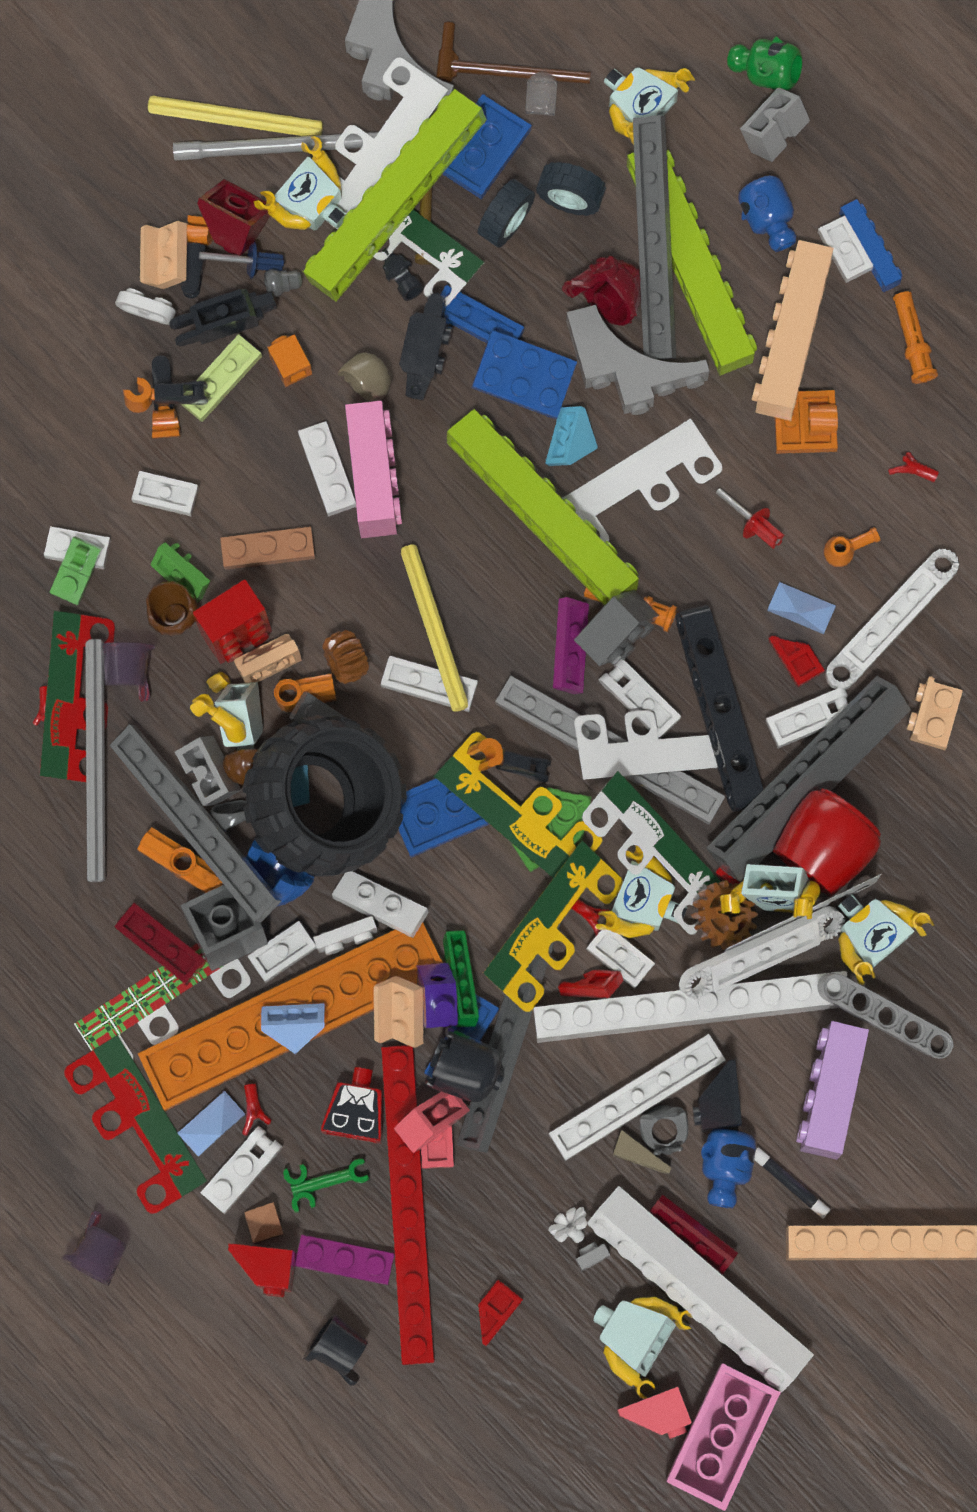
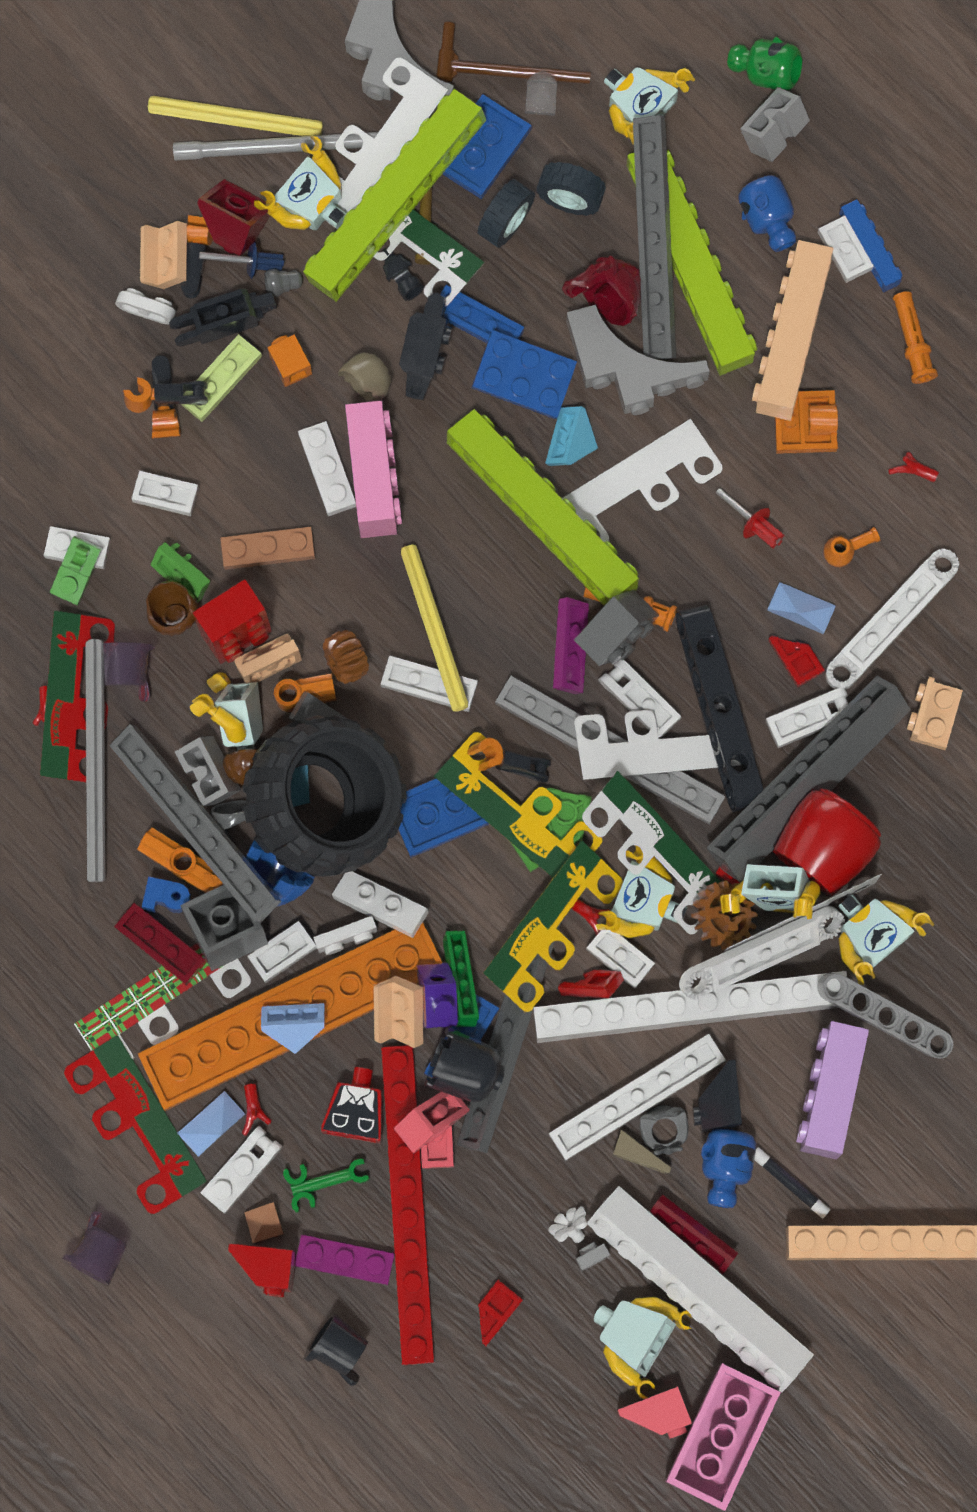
none -> blue leg [142,877,191,913]

